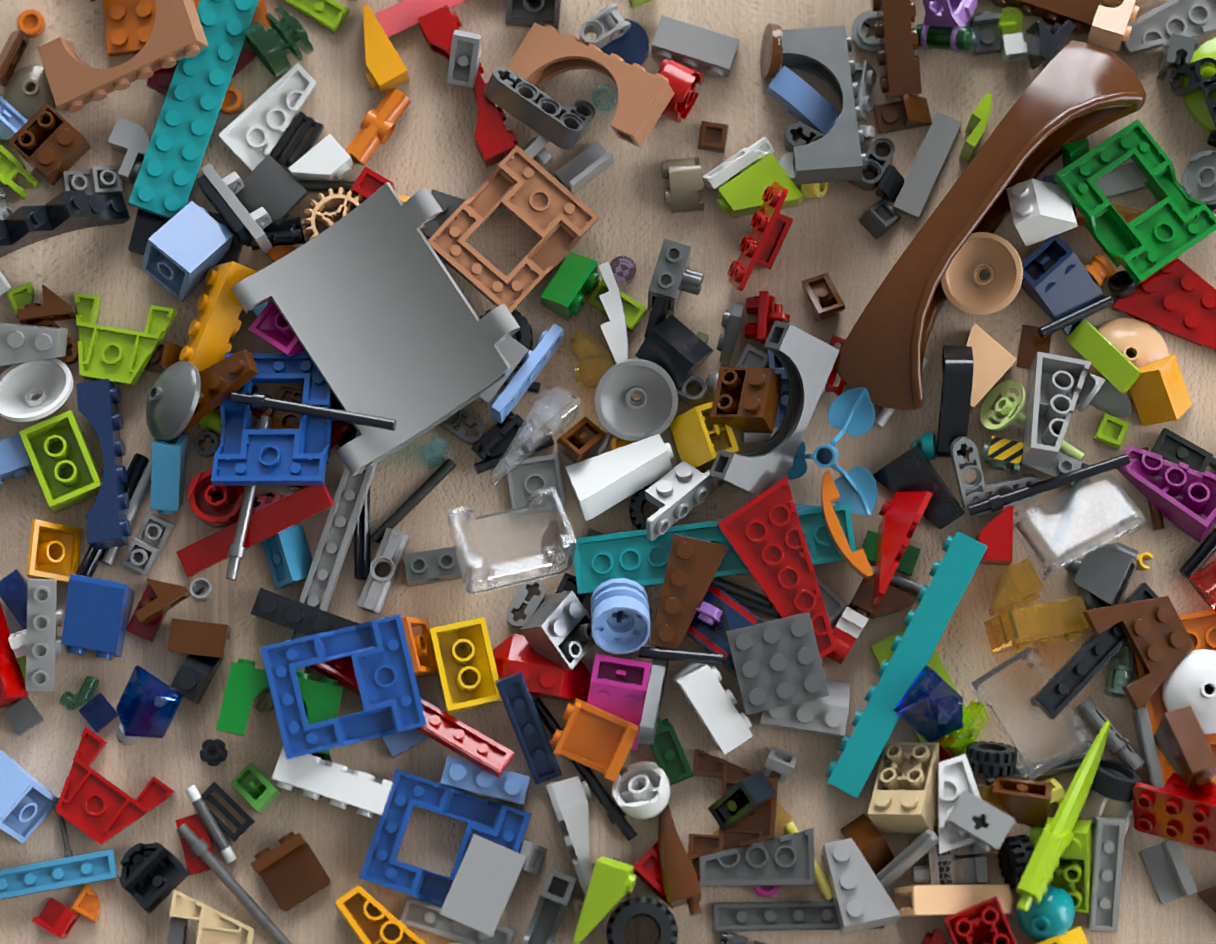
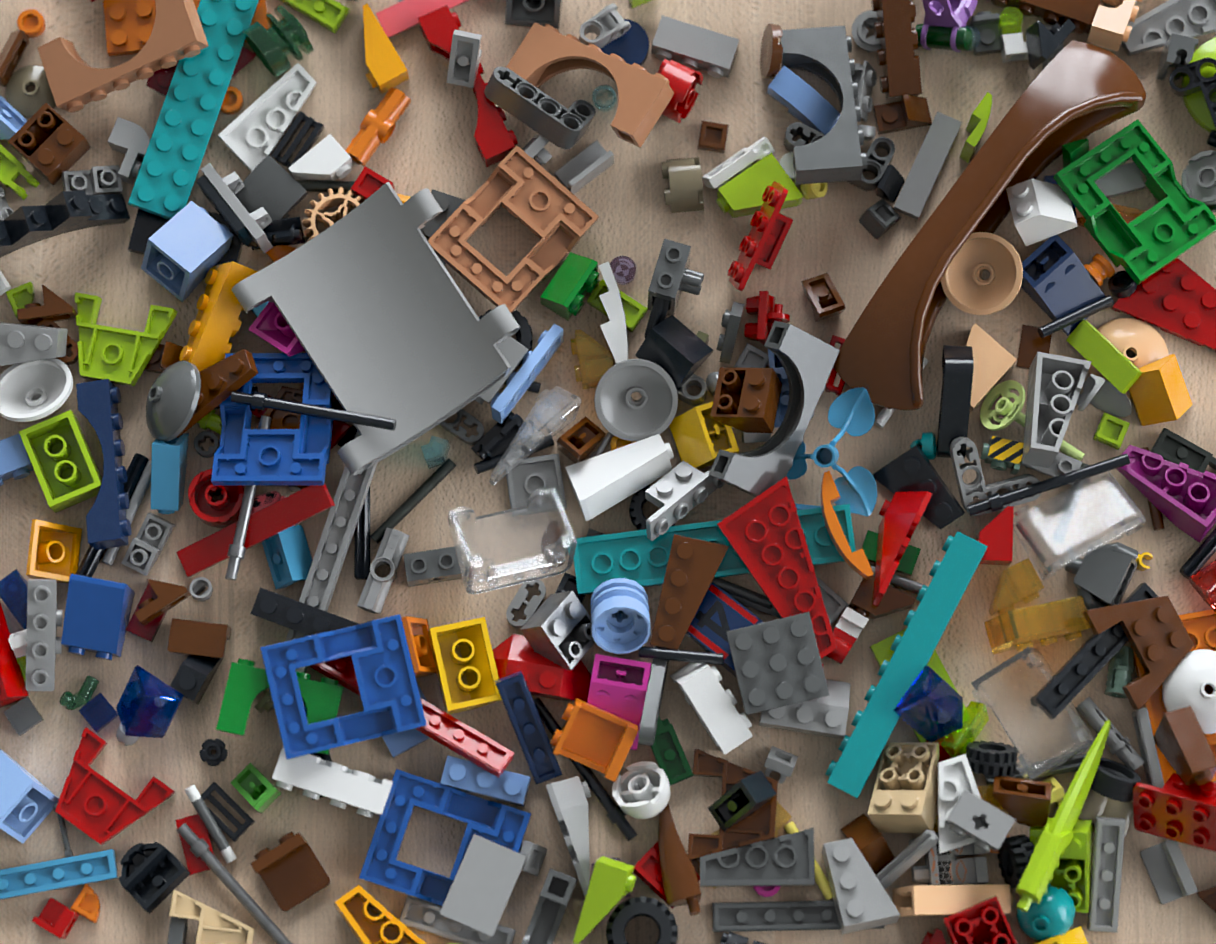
medium lavender plate [696,601,723,626] -> none

